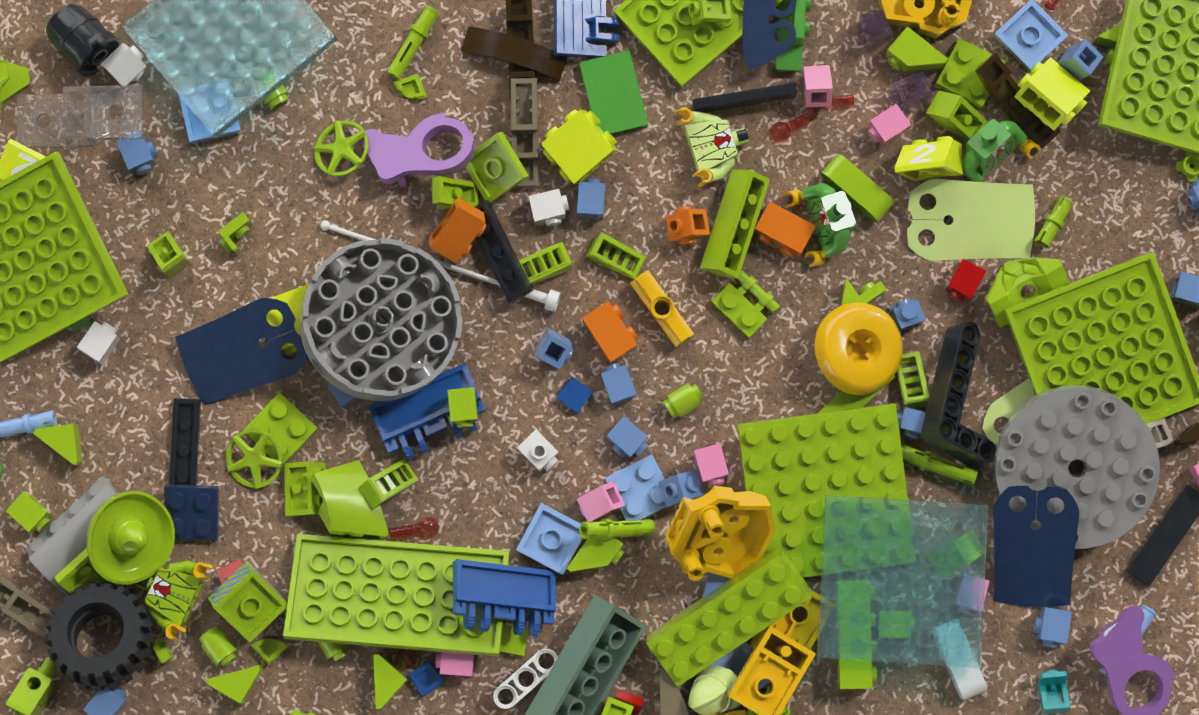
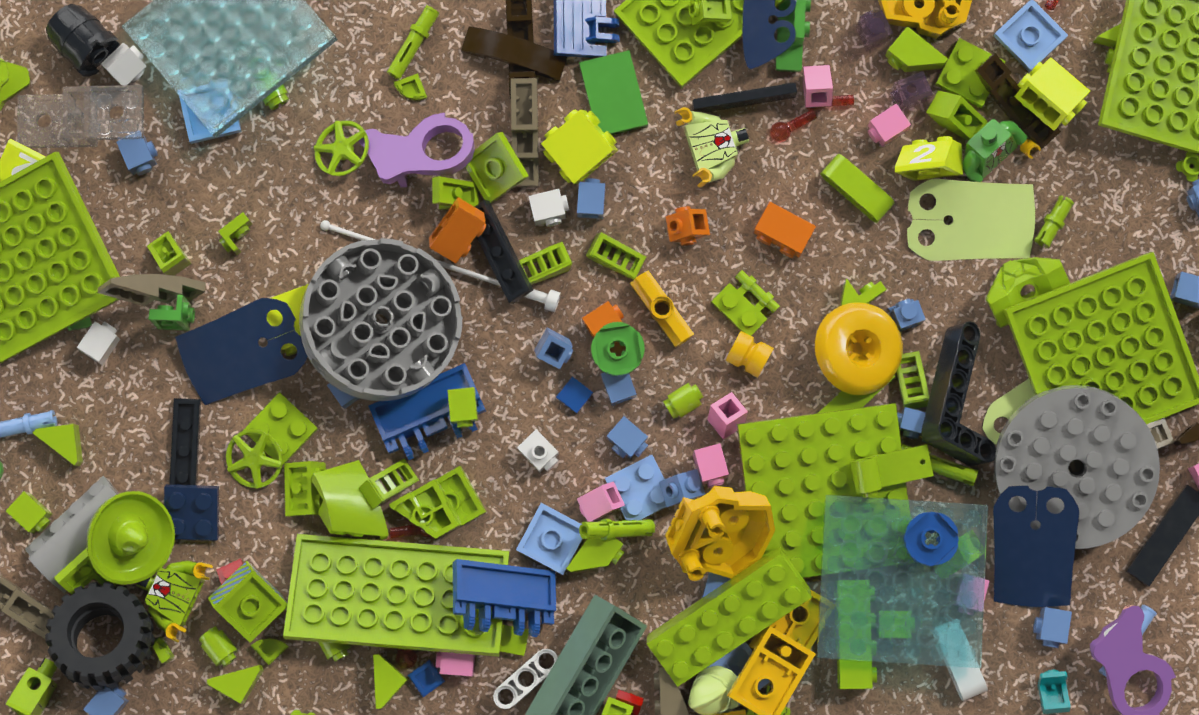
lime brick [700,169,770,278] -> none
bright green torso [783,183,856,267] -> none
red brick [945,258,986,302] -> none
medium blue brick [1057,39,1103,81] -> none
none -> dark tan slope [98,274,206,307]
none -> bright green bracket [149,295,195,331]
none -> lime slope [389,466,487,539]
none -> bright green plate [591,322,645,376]
none -> bright pink brick [707,392,748,439]
none -> yellow wheel [725,331,774,378]
none -> lime door [850,444,934,498]
none -> blue plate [903,512,959,566]

